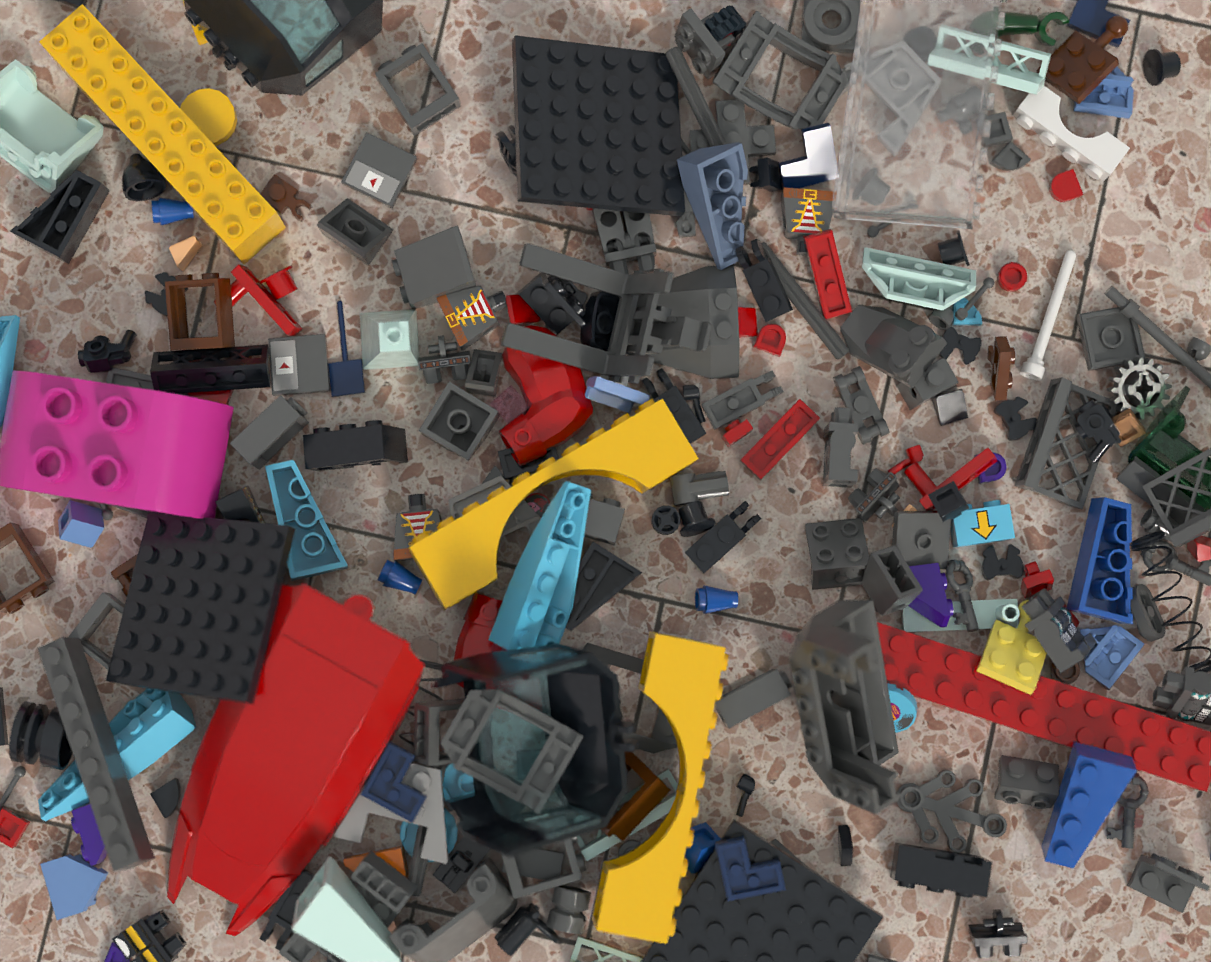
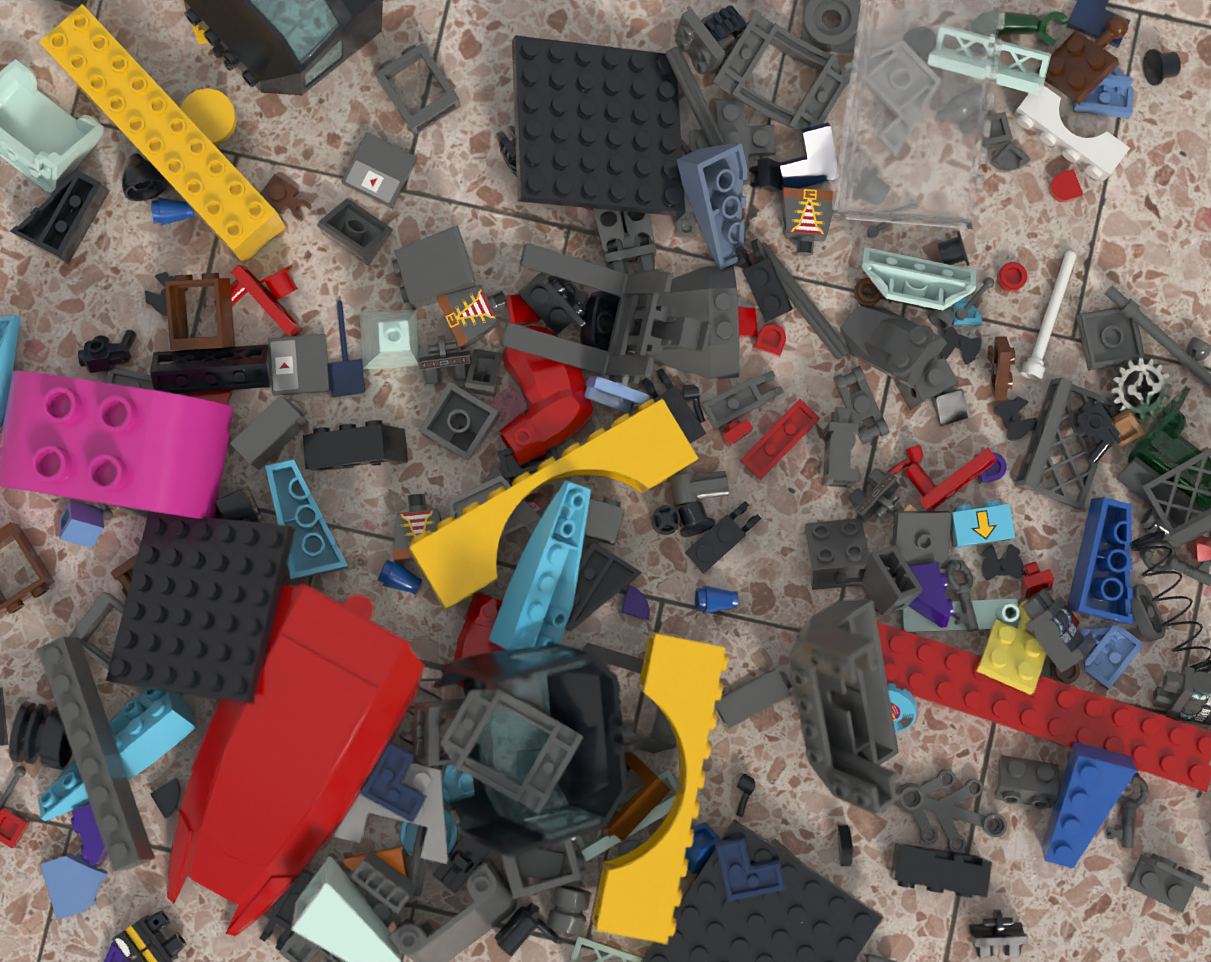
light nougat slope [169,236,202,271] -> none
red tile [803,229,852,319] -> none
black tile [928,481,969,522] -> none
none -> dark purple tile [621,585,650,620]
none -> reddish brown plate [854,278,882,306]

